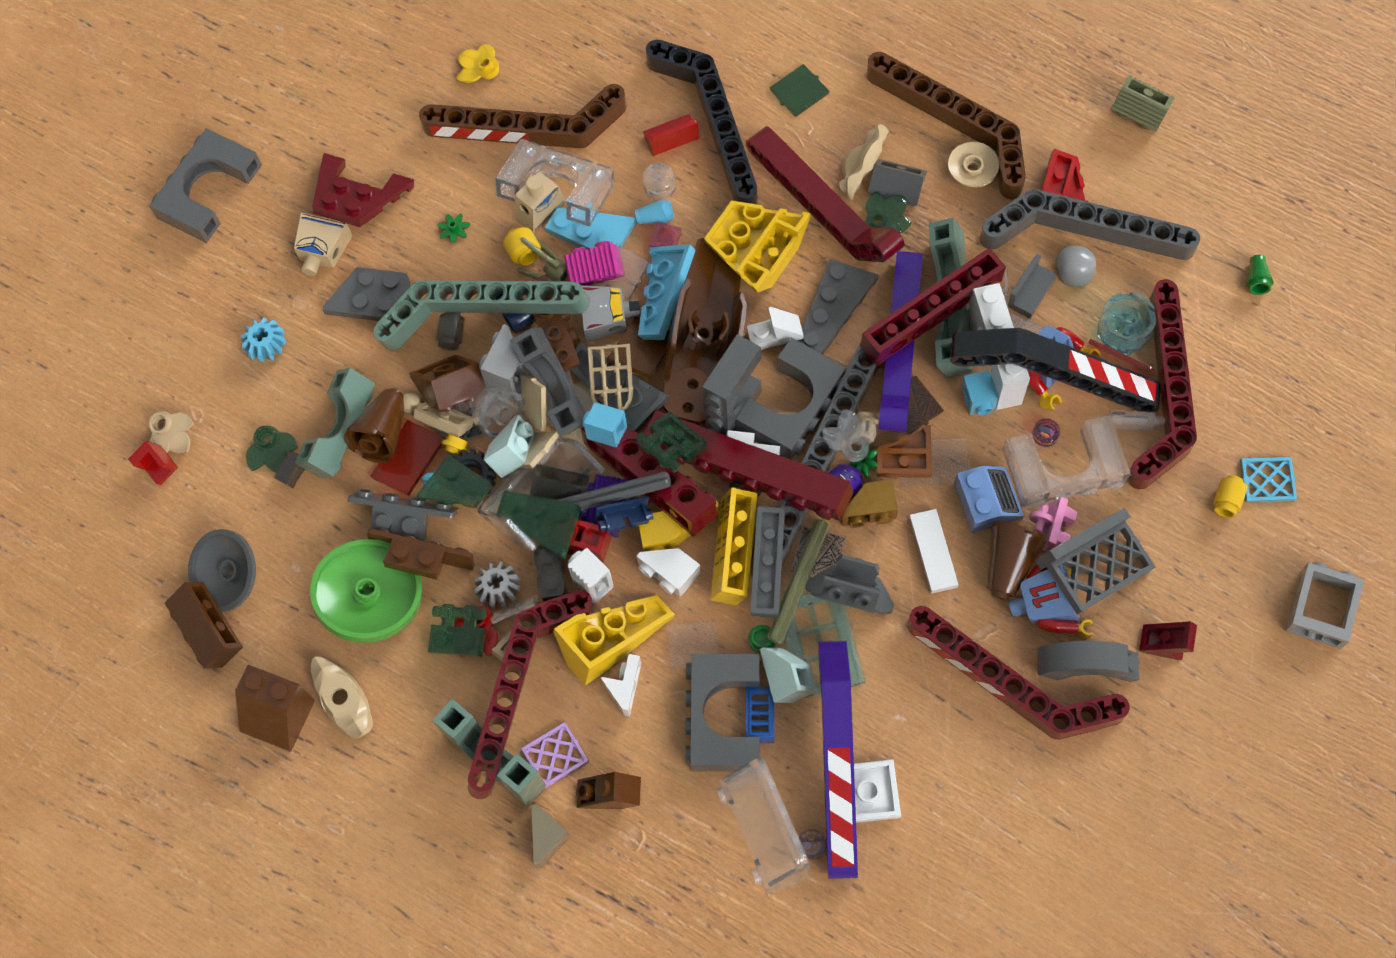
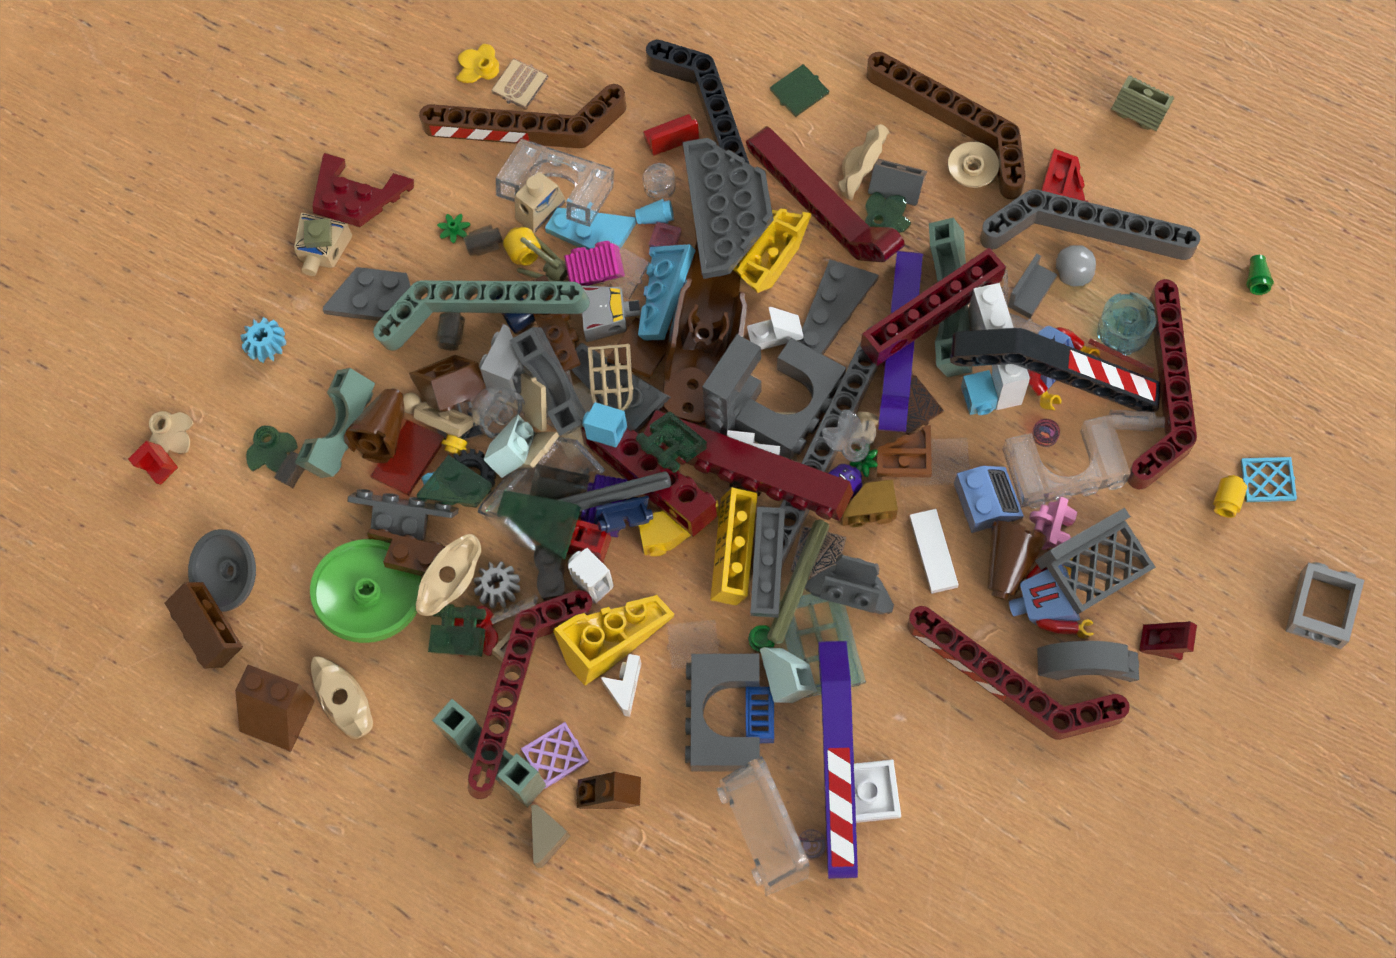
dark grey arch [150,128,262,243] -> none
white slope [636,548,701,597] -> none
none -> olive plate [304,218,332,248]
none -> tan piece [416,534,481,616]
none -> clear smoke brick [463,224,503,256]
none -> piece [491,58,548,110]
none -> dark grey plate [683,138,773,279]

